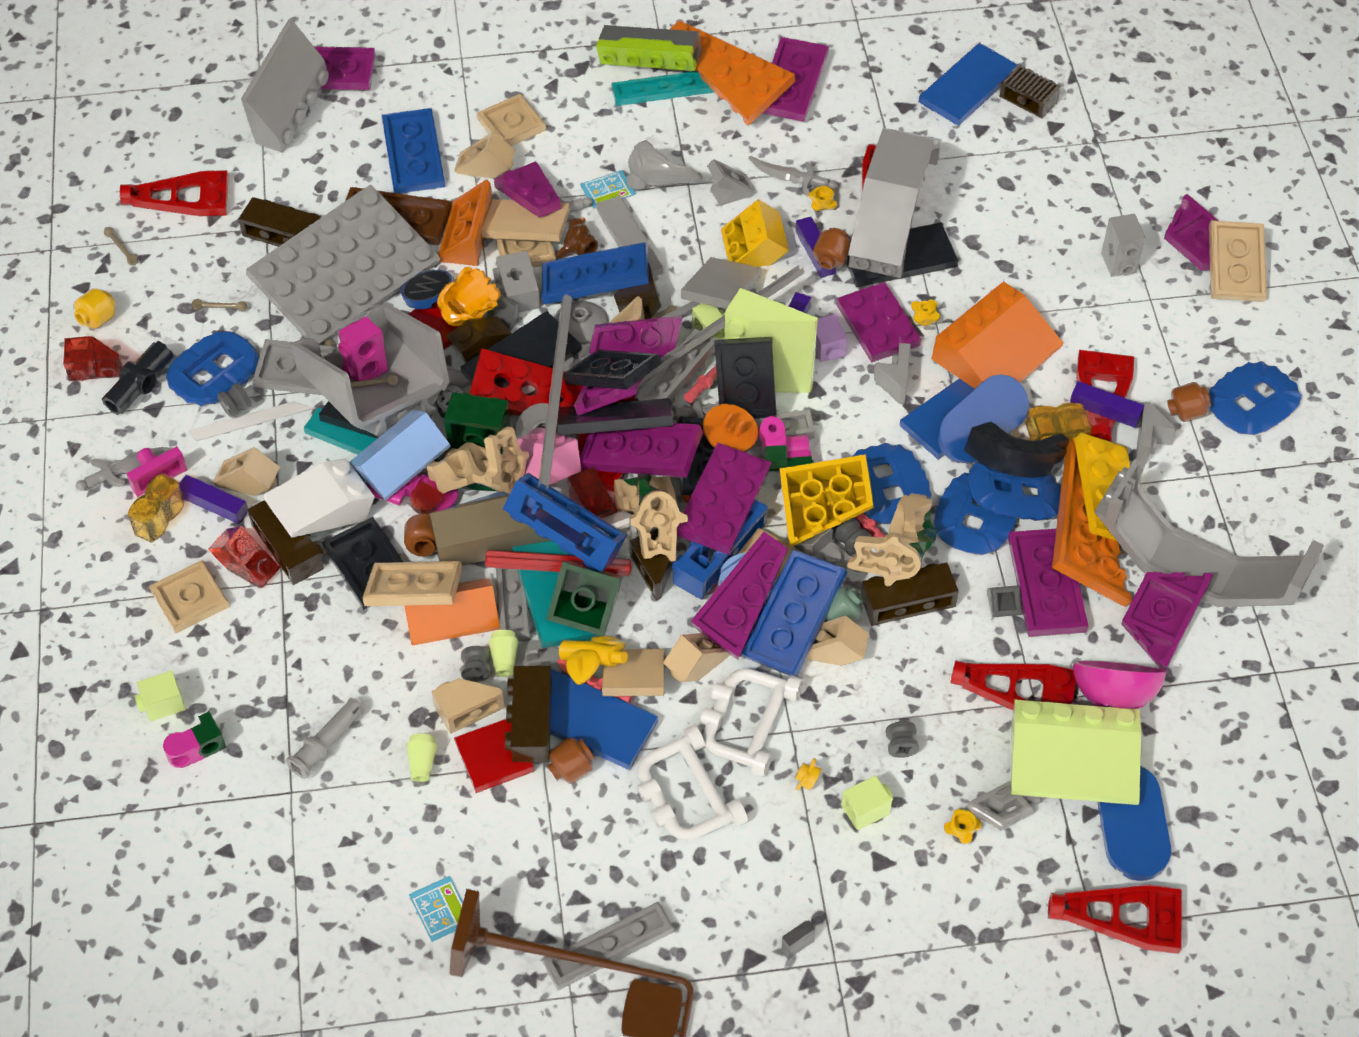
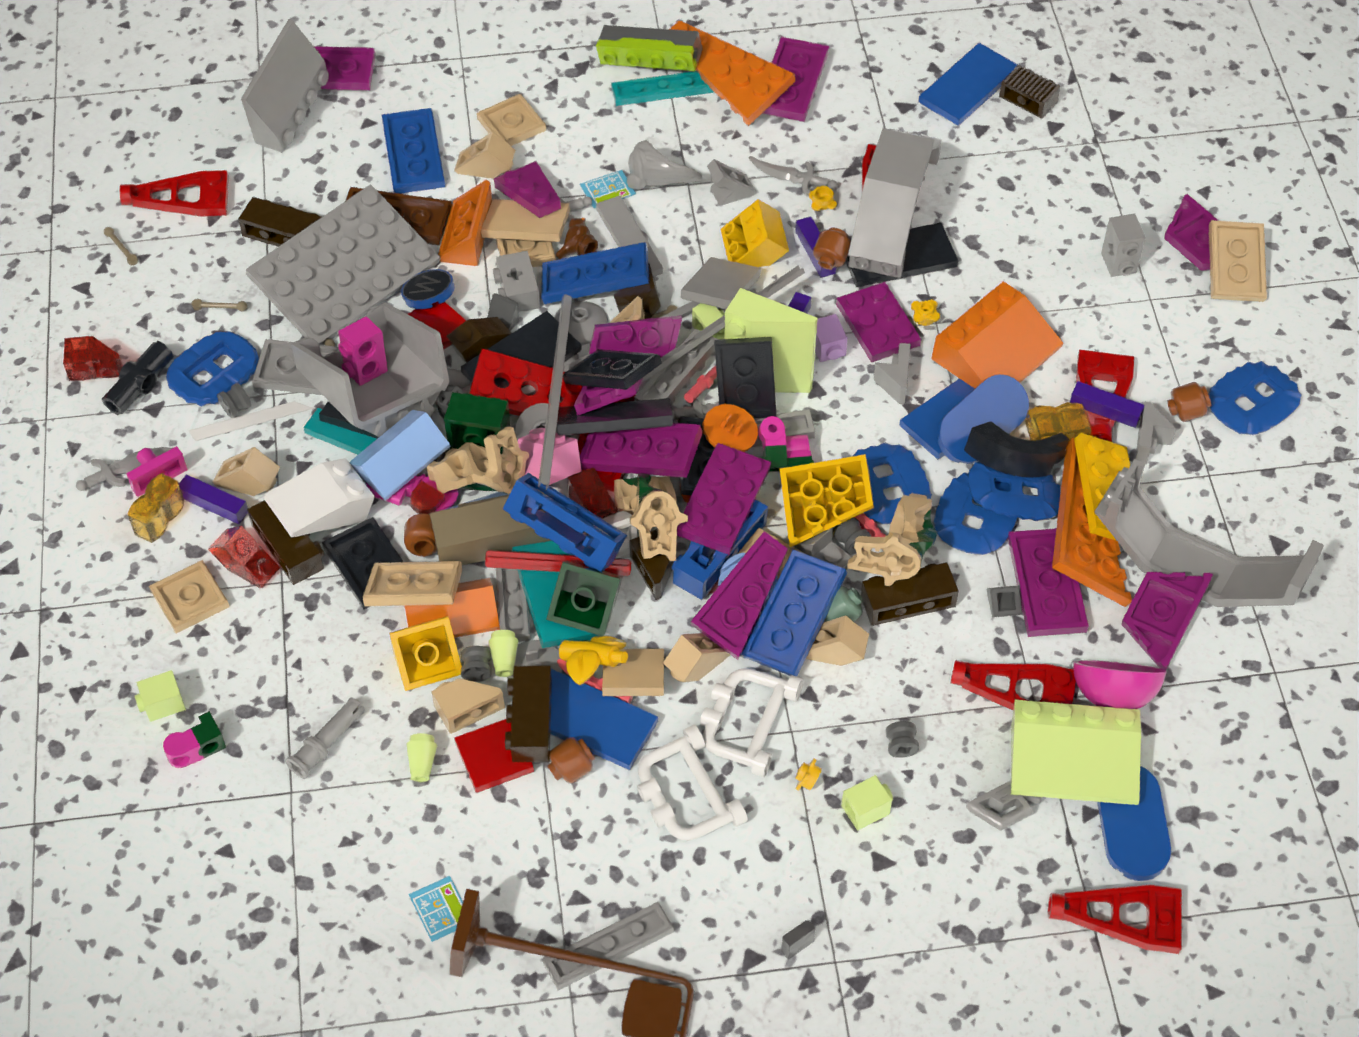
yellow head [74,288,116,329] -> none
dark tan hinge [350,374,398,387] -> none
light orange hair [437,267,501,327] -> none
yellow plate [944,809,982,844] -> none
none -> yellow slope [389,616,462,691]

